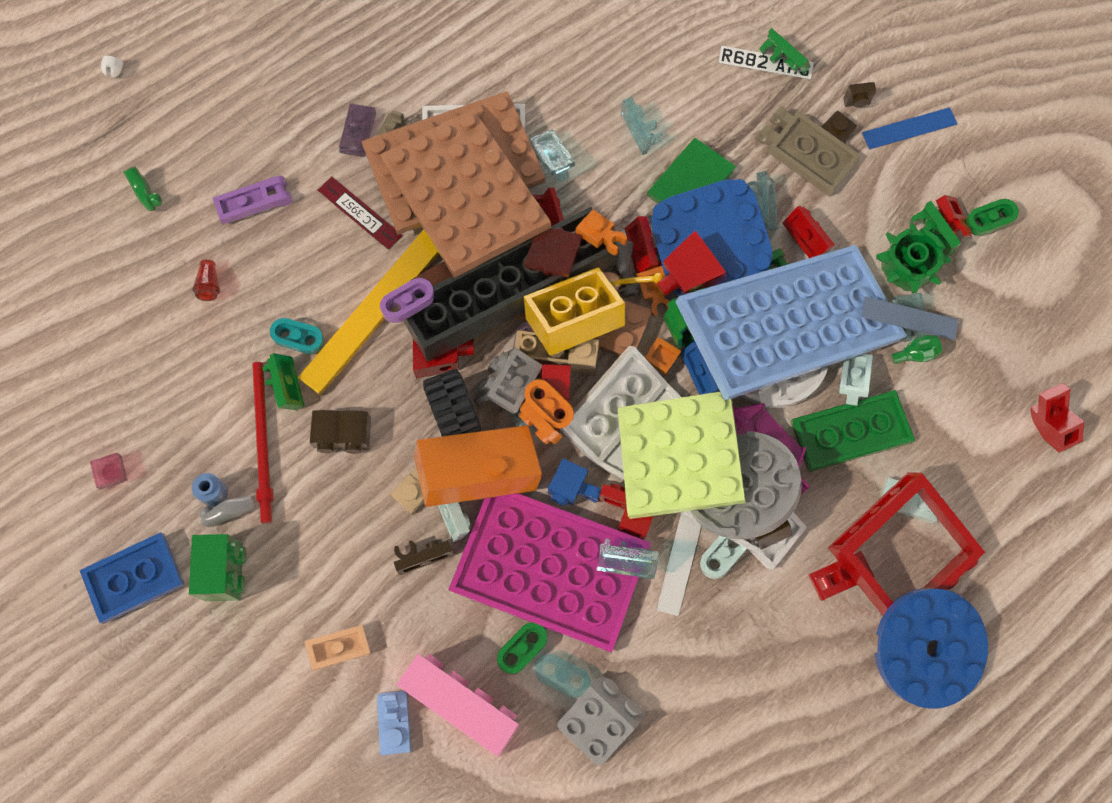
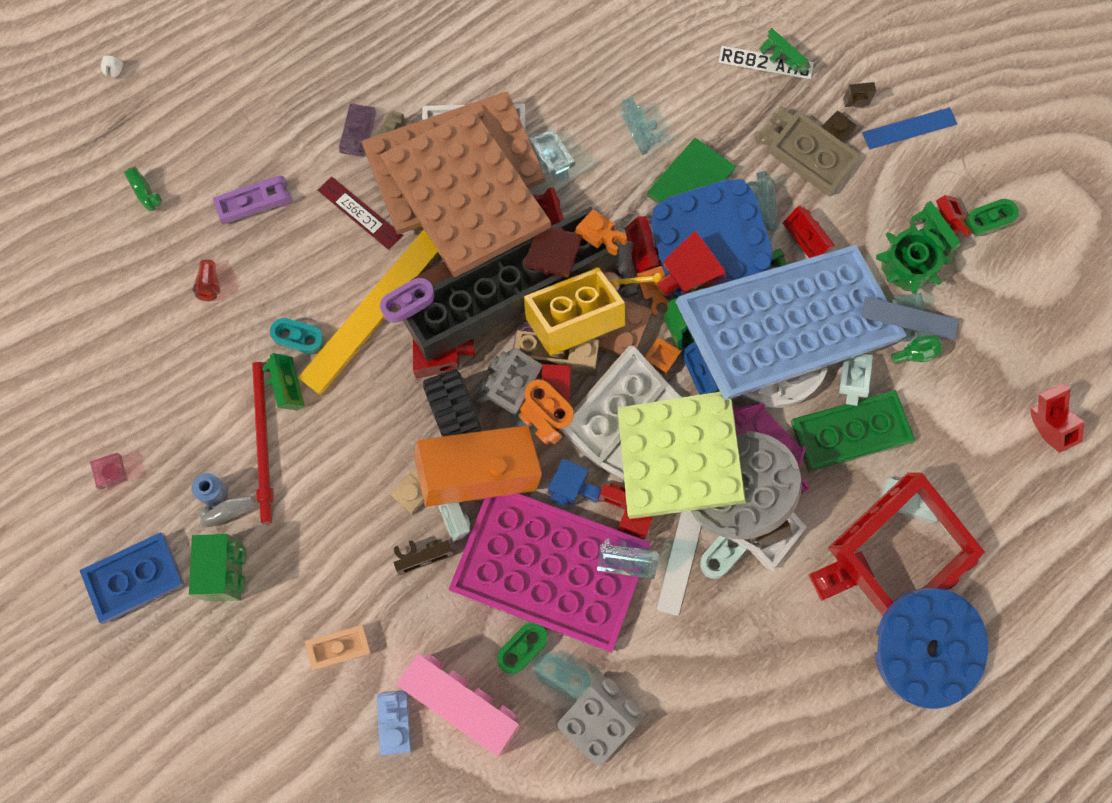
dark brown brick [309,410,371,454] -> none

